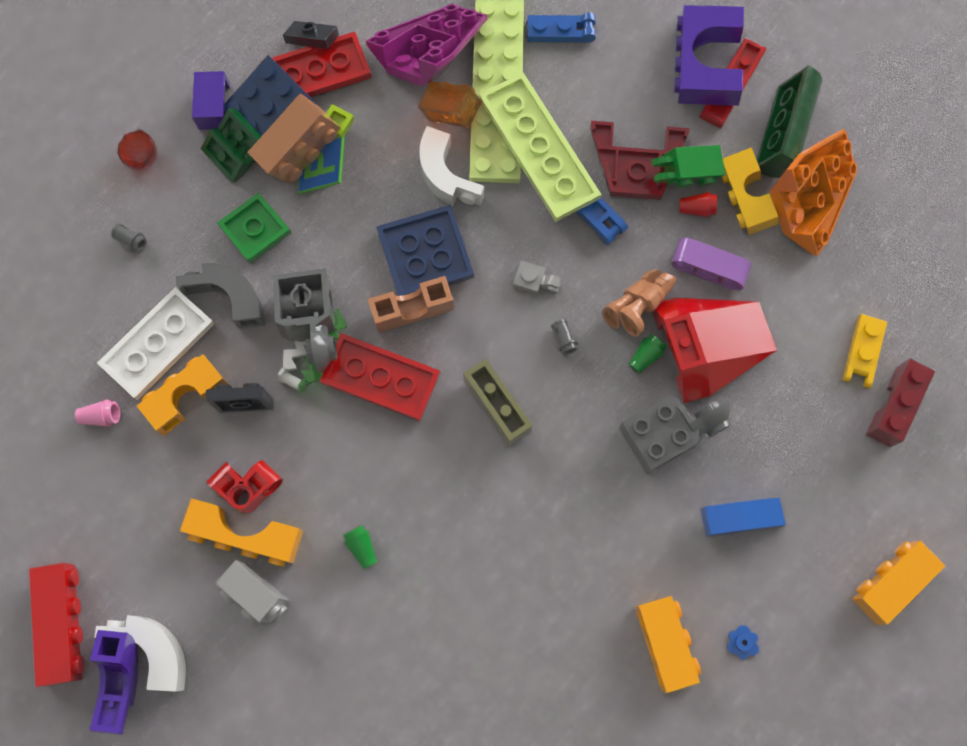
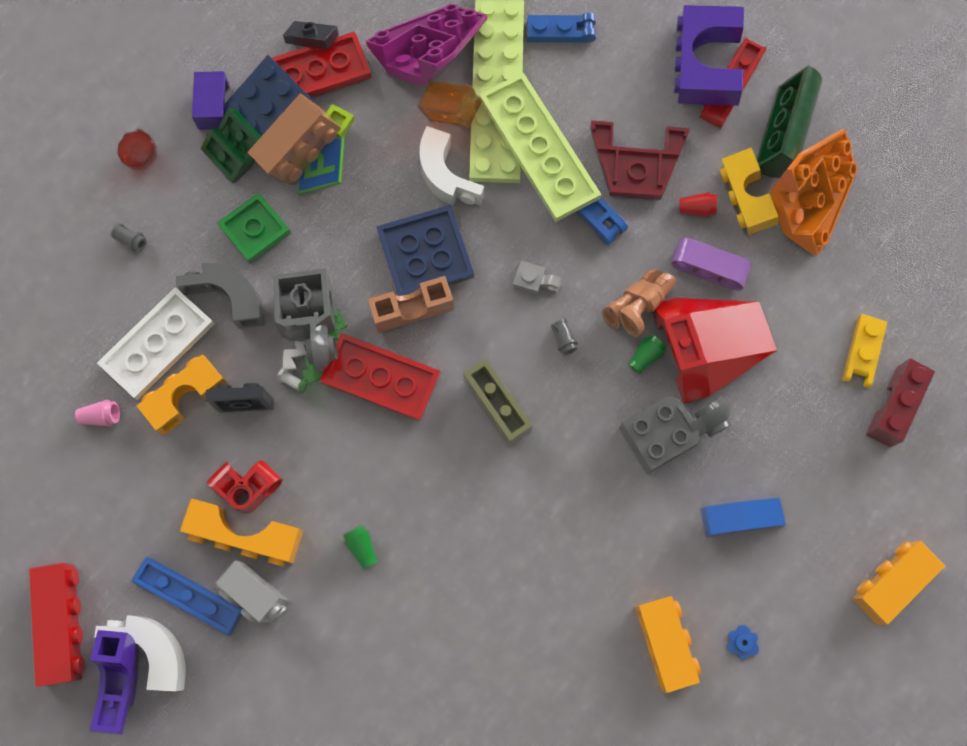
green hinge [651,145,725,188] -> none
none -> blue tile [131,556,243,636]

